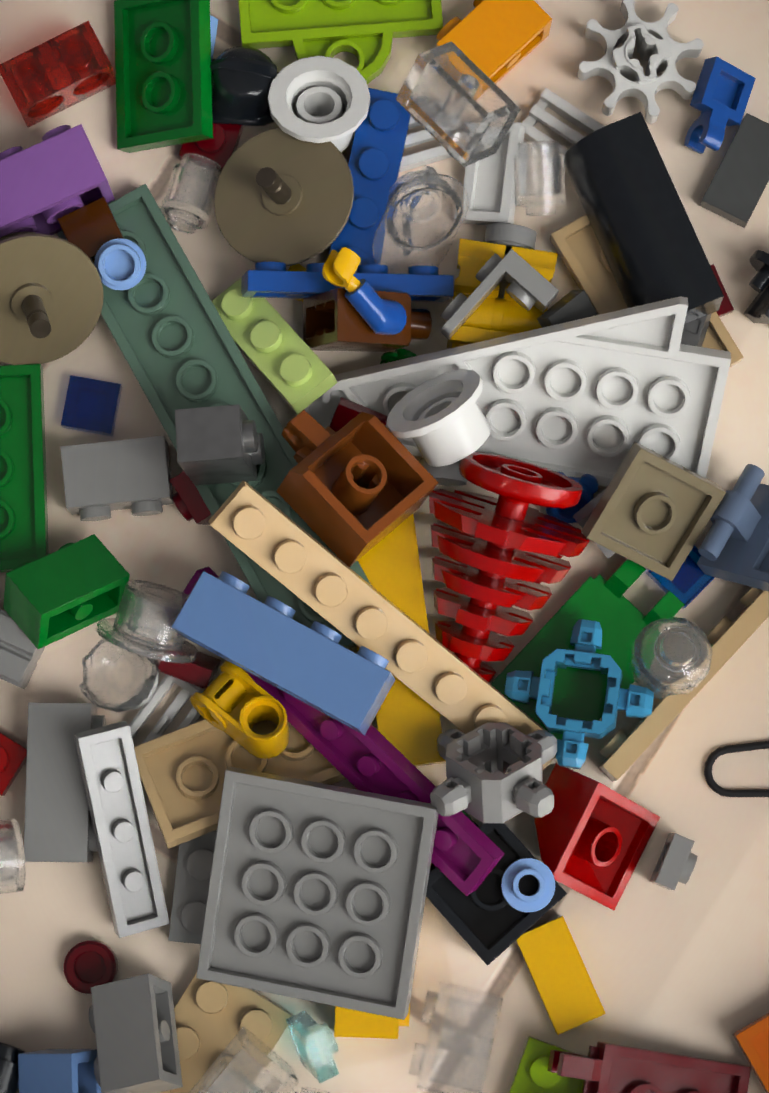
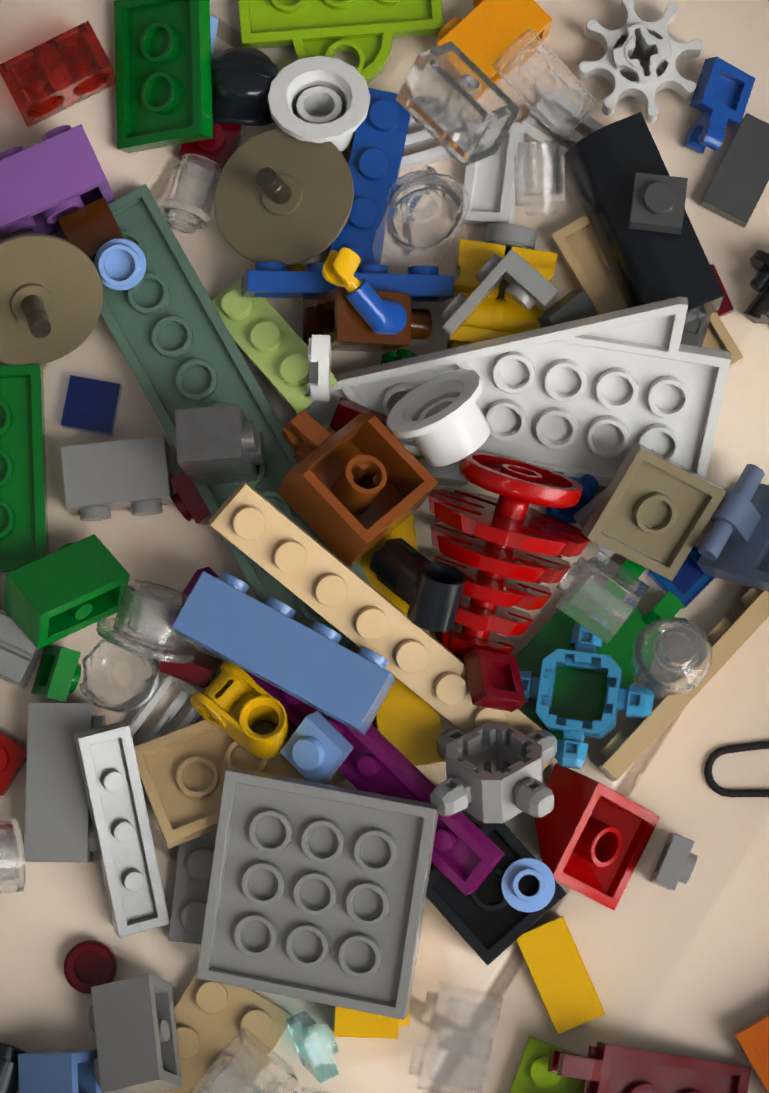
none -> green plate [31,645,81,703]
none -> light blue plate [280,711,354,784]
none -> white tile [308,334,332,401]
none -> black piece [370,538,466,632]
none -> dark red tile [463,648,526,712]
none -> clear plate [491,28,600,140]
none -> clear brick [555,551,650,644]
none -> dark grey plate [628,172,688,235]

